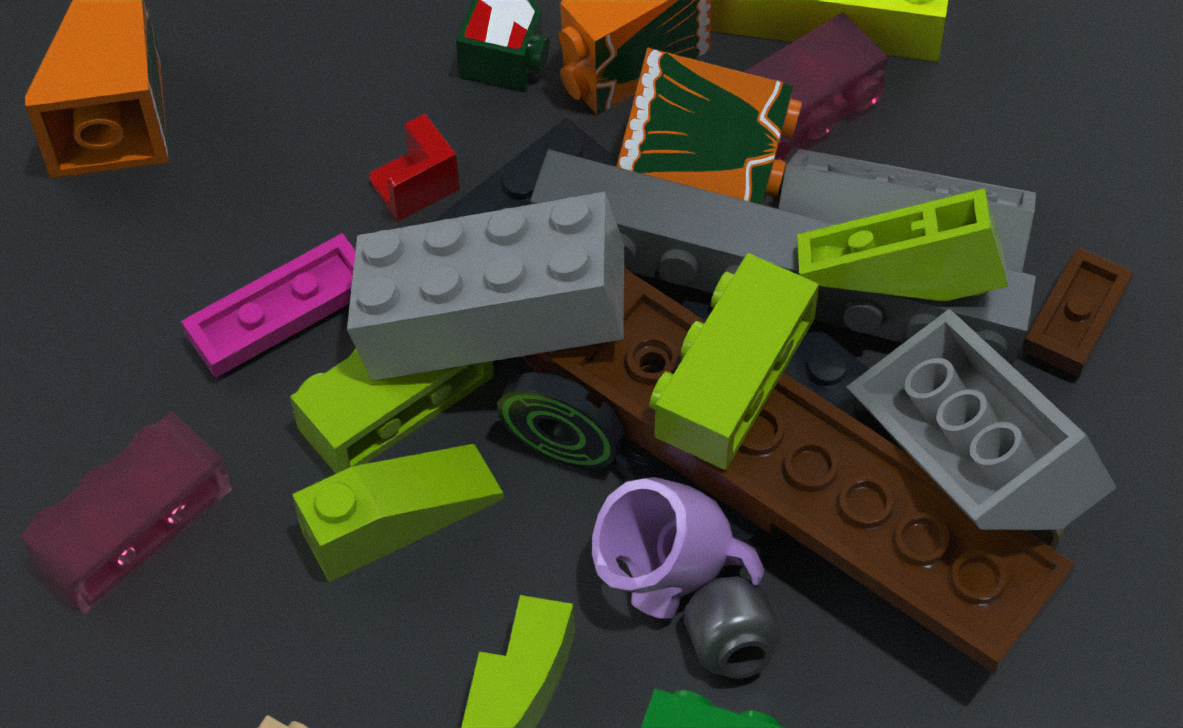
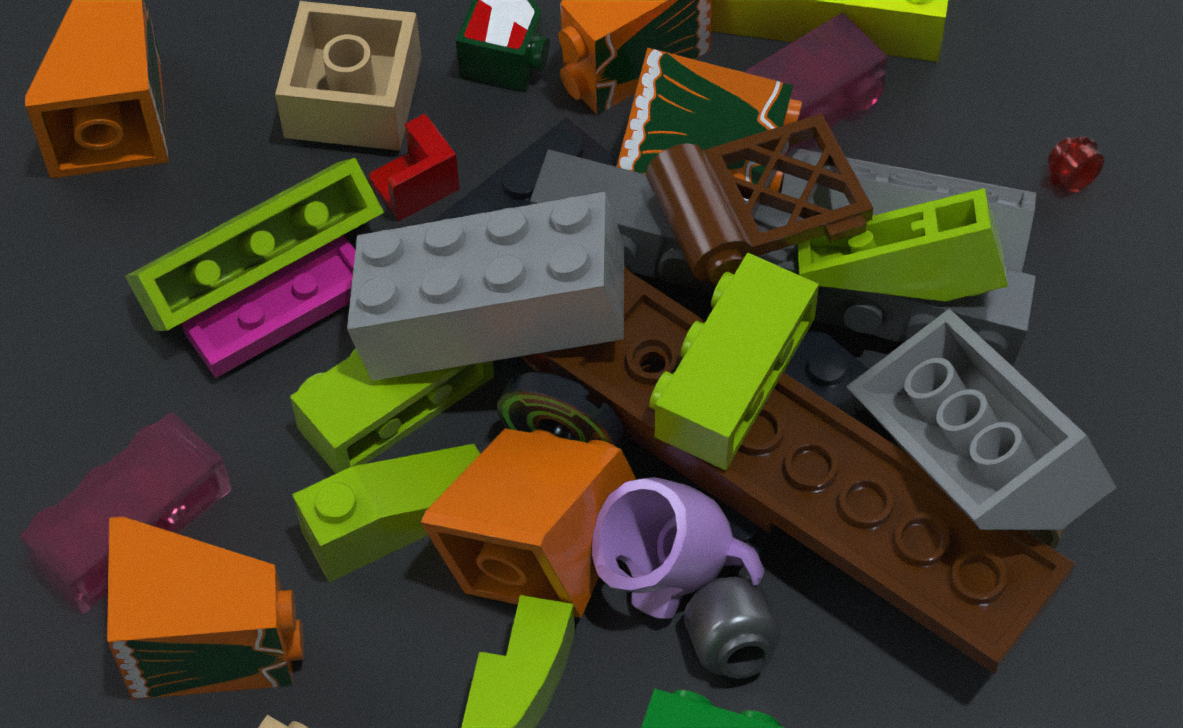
reddish brown plate [1022,246,1134,378] -> none
none -> orange slope [107,517,304,700]
none -> lime brick [125,158,384,331]
none -> tan brick [275,1,422,151]
none -> orange slope [420,428,636,618]
none -> reddish brown piece [645,114,874,284]
none -> clear red plate [1048,136,1104,193]

